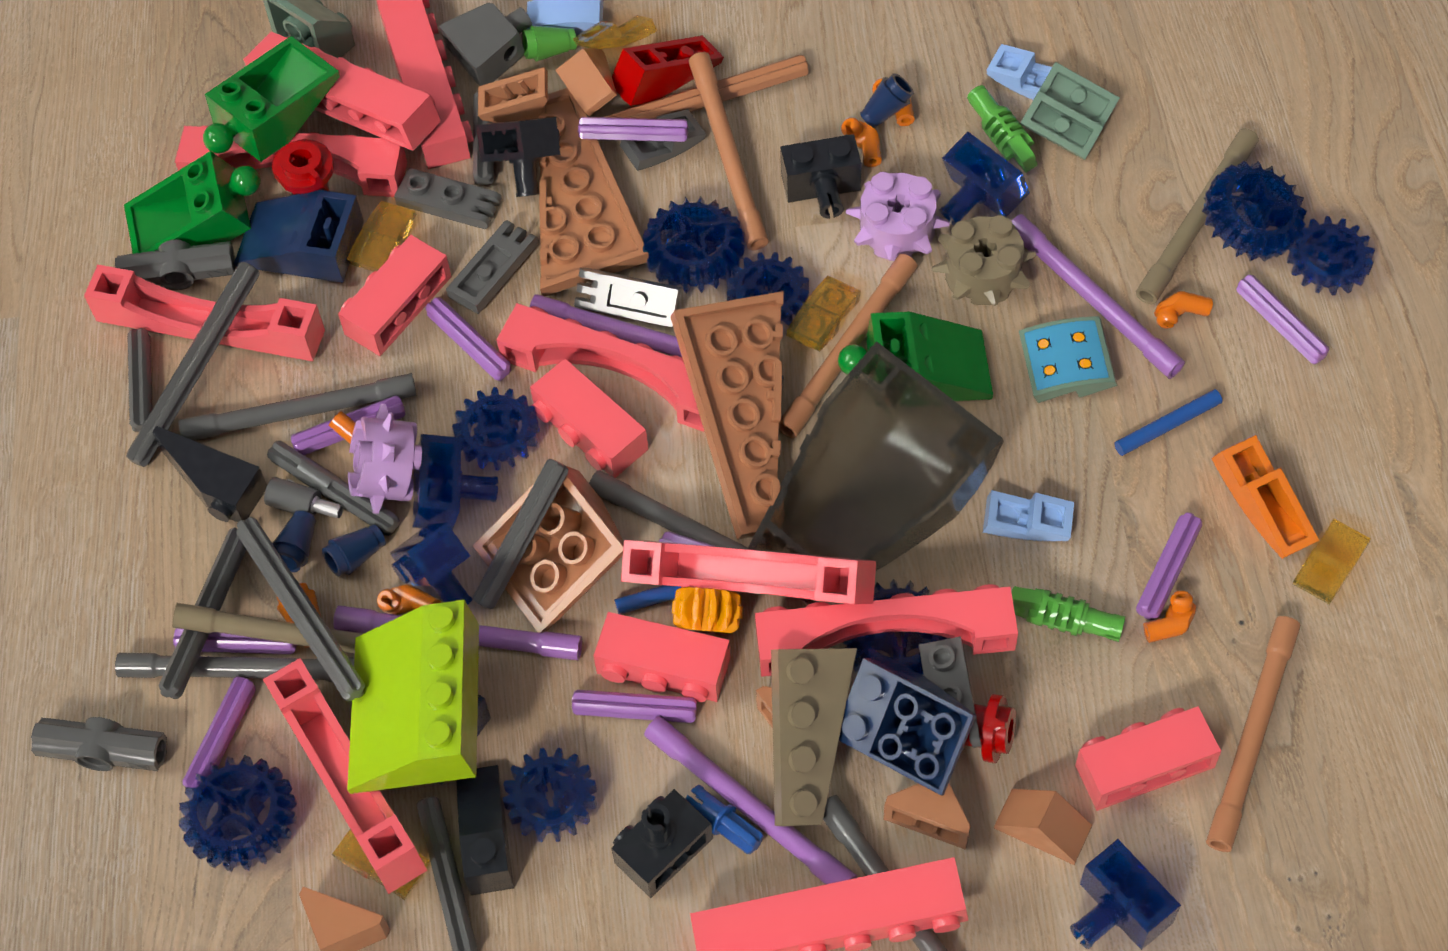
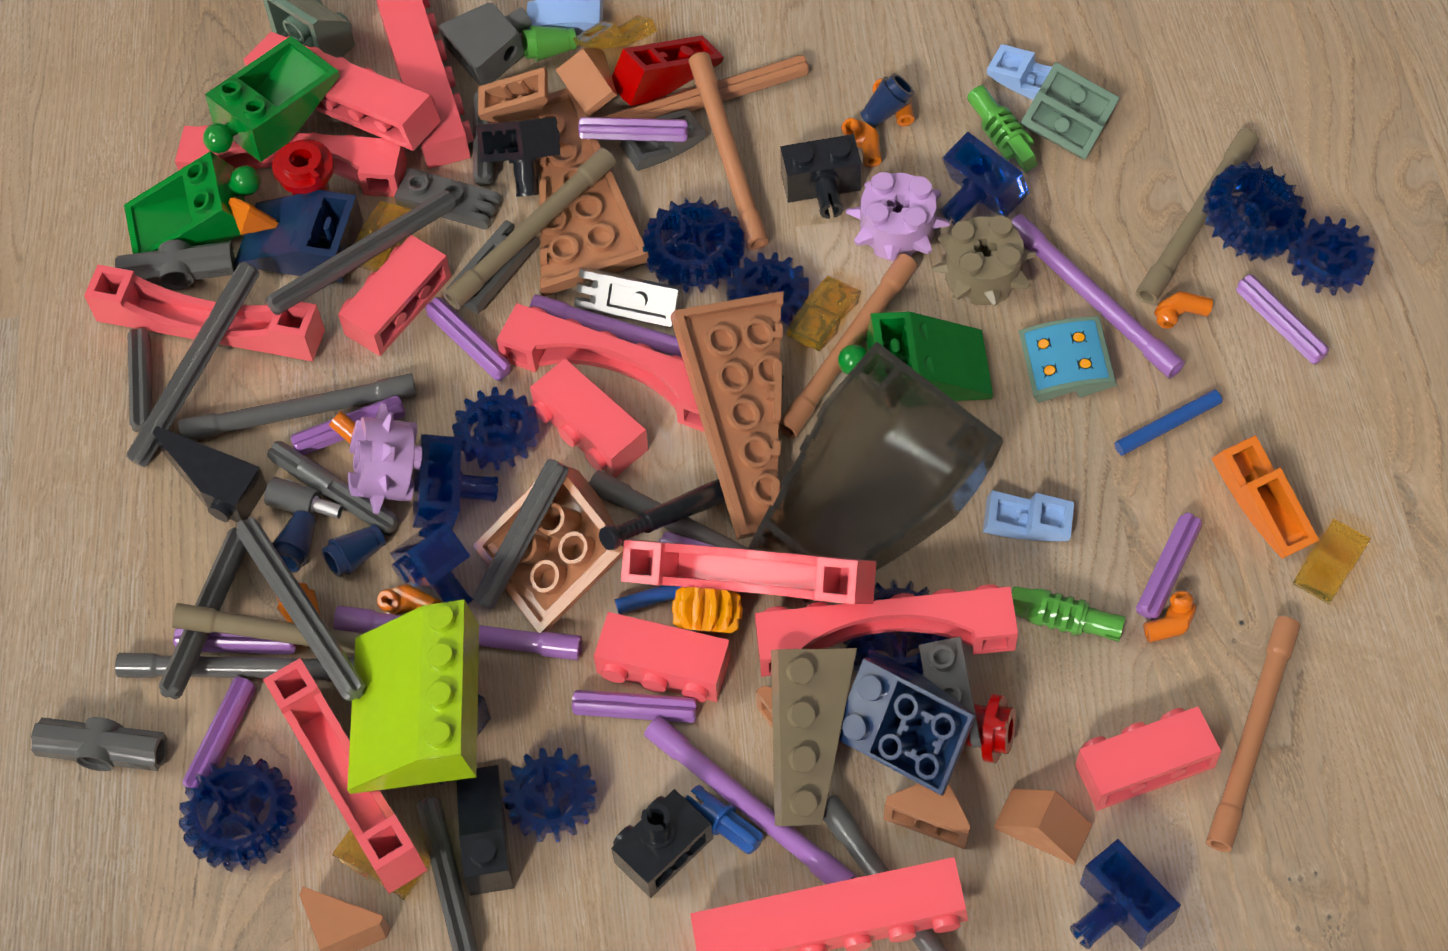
none -> orange slope [228,197,278,235]
none -> dark grey axle [266,190,456,315]
none -> dark tan piece [443,148,616,310]
none -> black piece [599,479,725,550]

